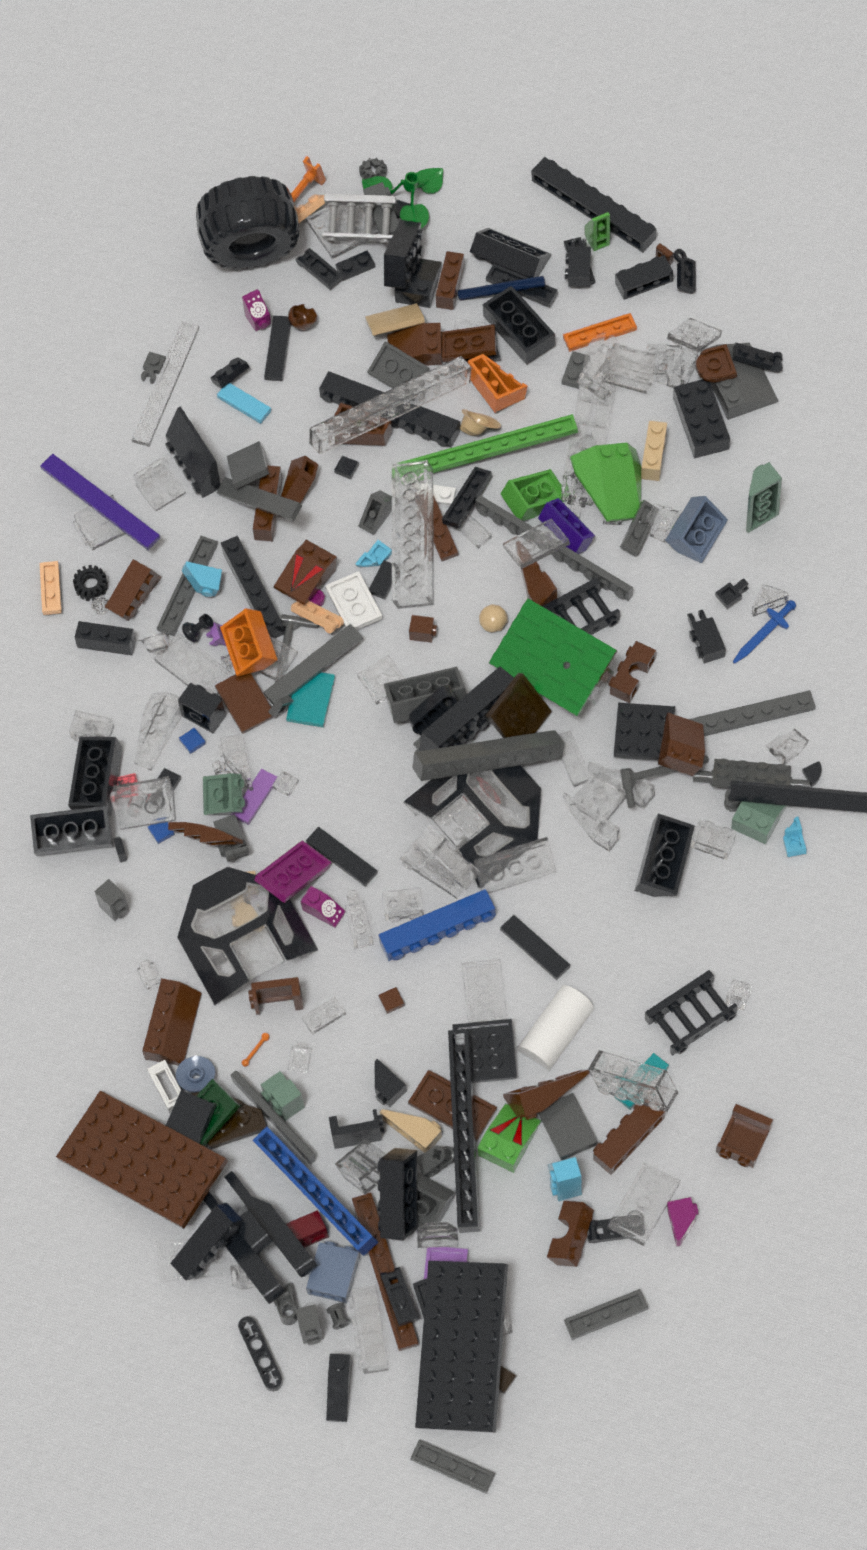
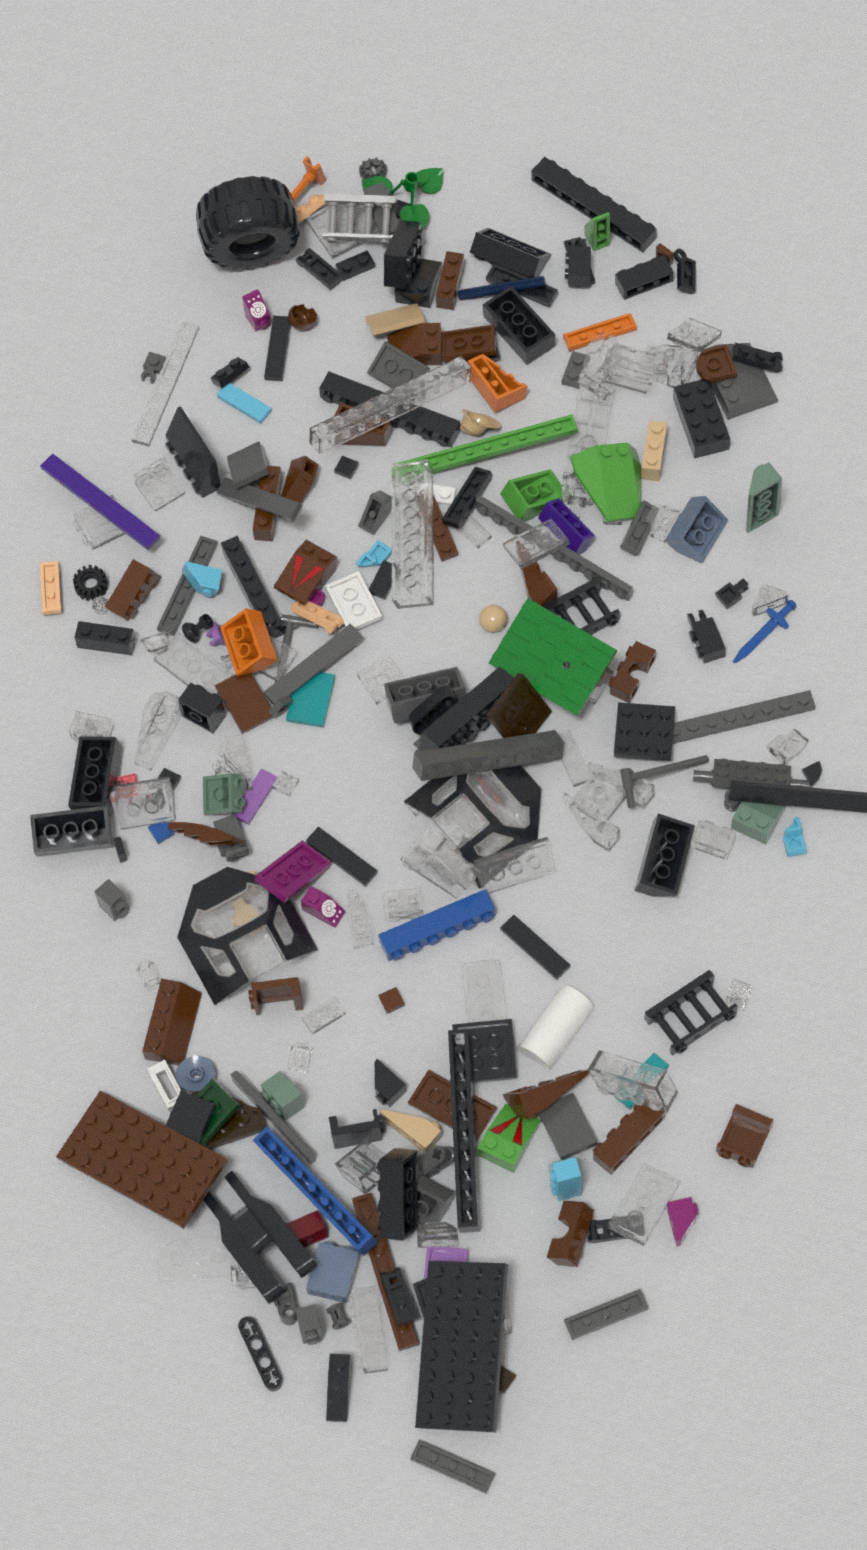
black brick [170,1203,243,1281] -> none
blue tile [179,728,206,754] -> none
orange hinge [241,1033,269,1067] -> none
reddish brown brick [409,615,438,643] -> none
reddish brown slope [658,712,705,776] -> none

